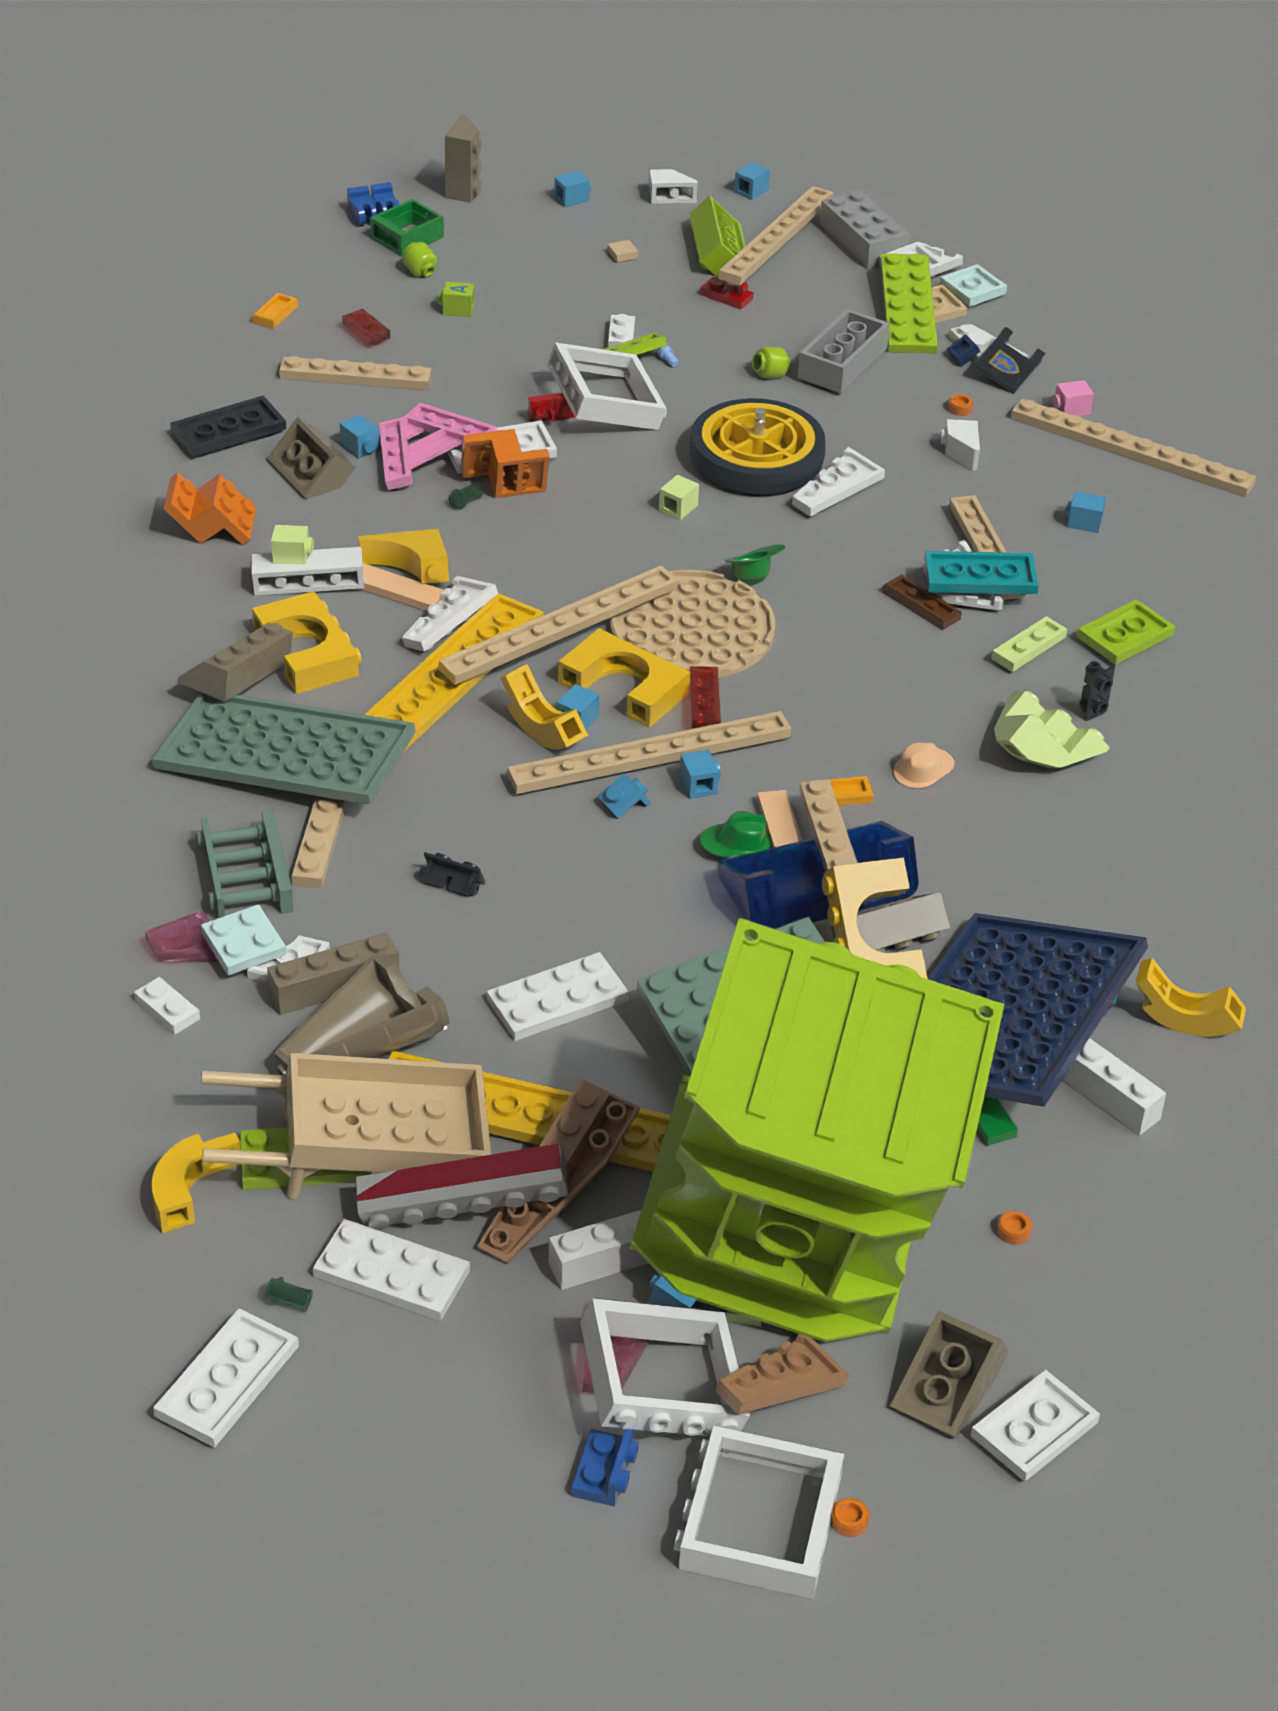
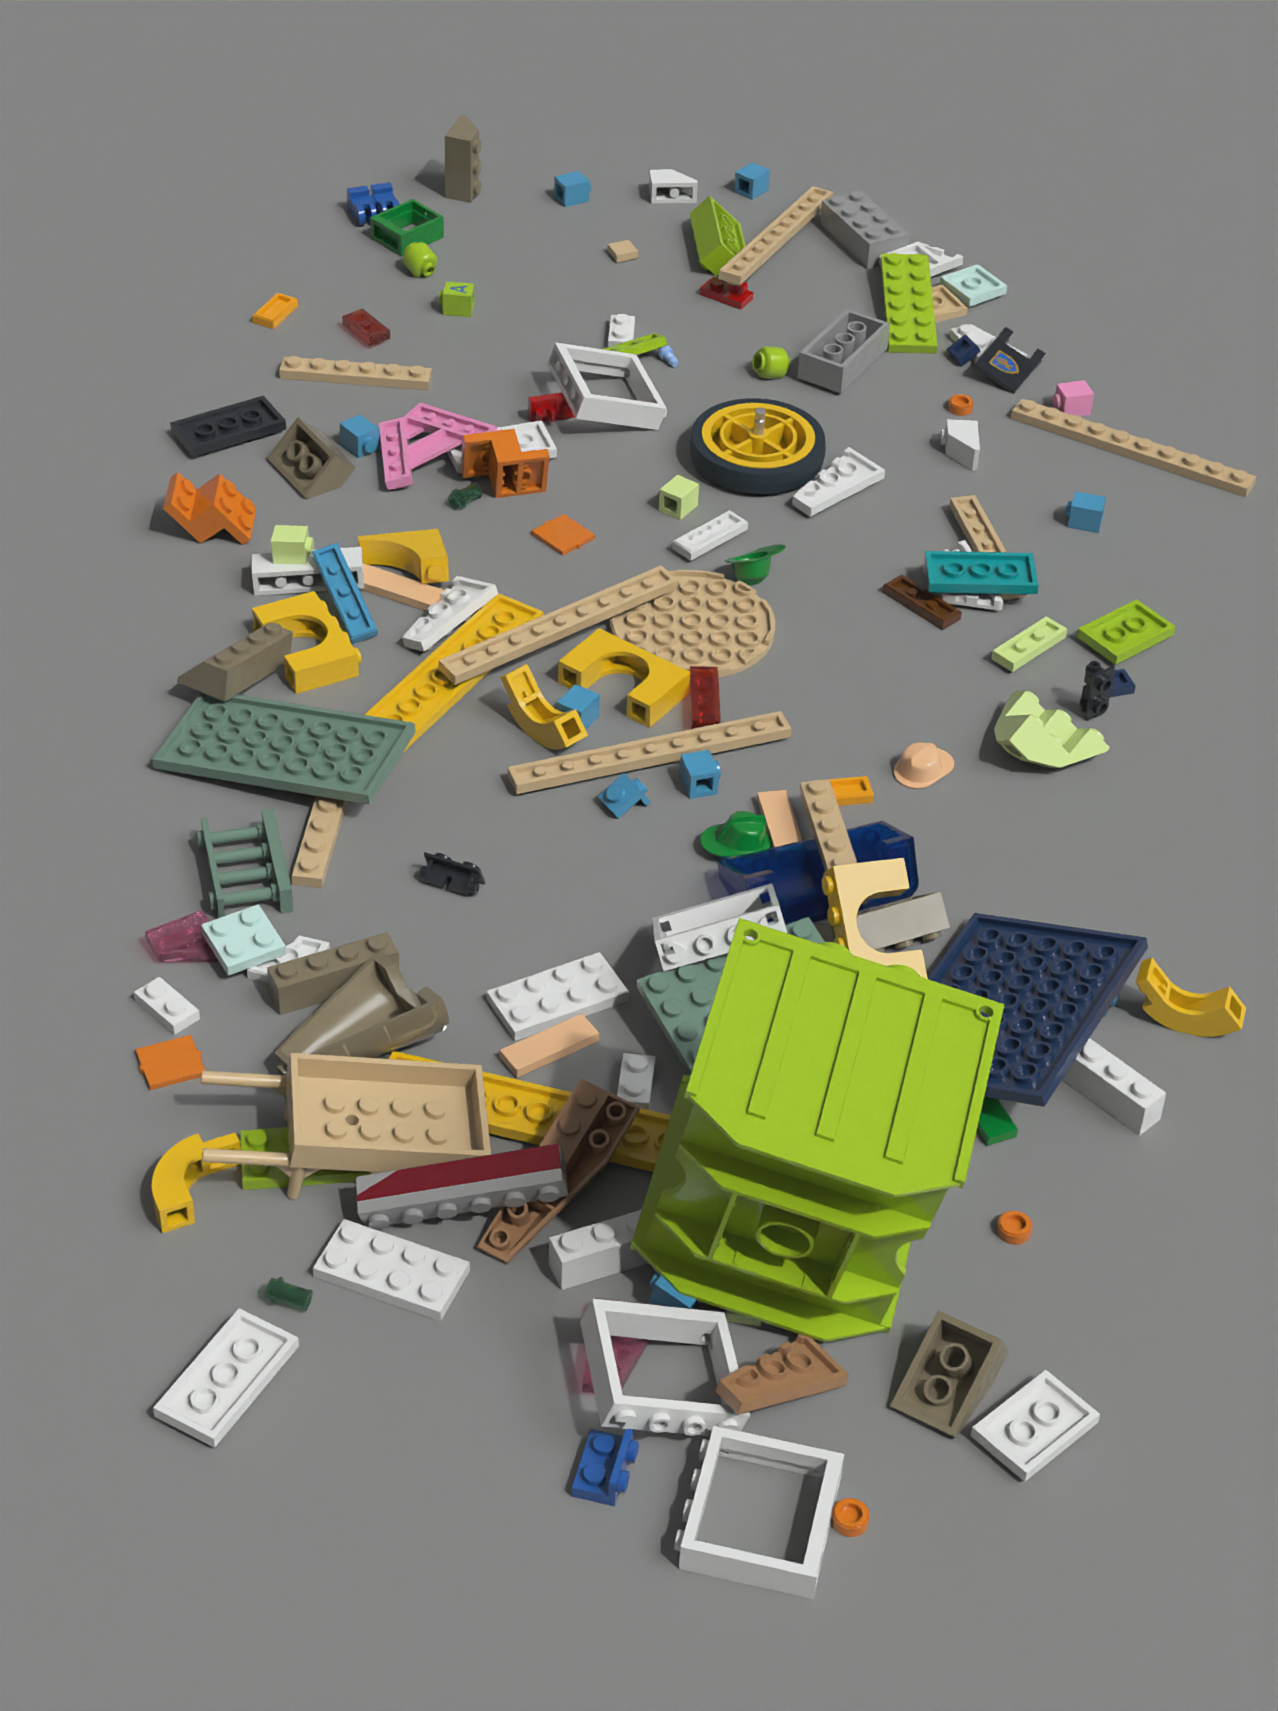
none -> orange piece [135,1035,206,1090]
none -> dark azure tile [312,542,378,644]
none -> light nougat tile [500,1014,599,1078]
none -> orange piece [531,514,595,556]
none -> white plate [617,1053,656,1110]
none -> white window [652,883,787,971]
none -> white plate [672,510,748,561]
none -> dark blue tile [1110,669,1136,697]

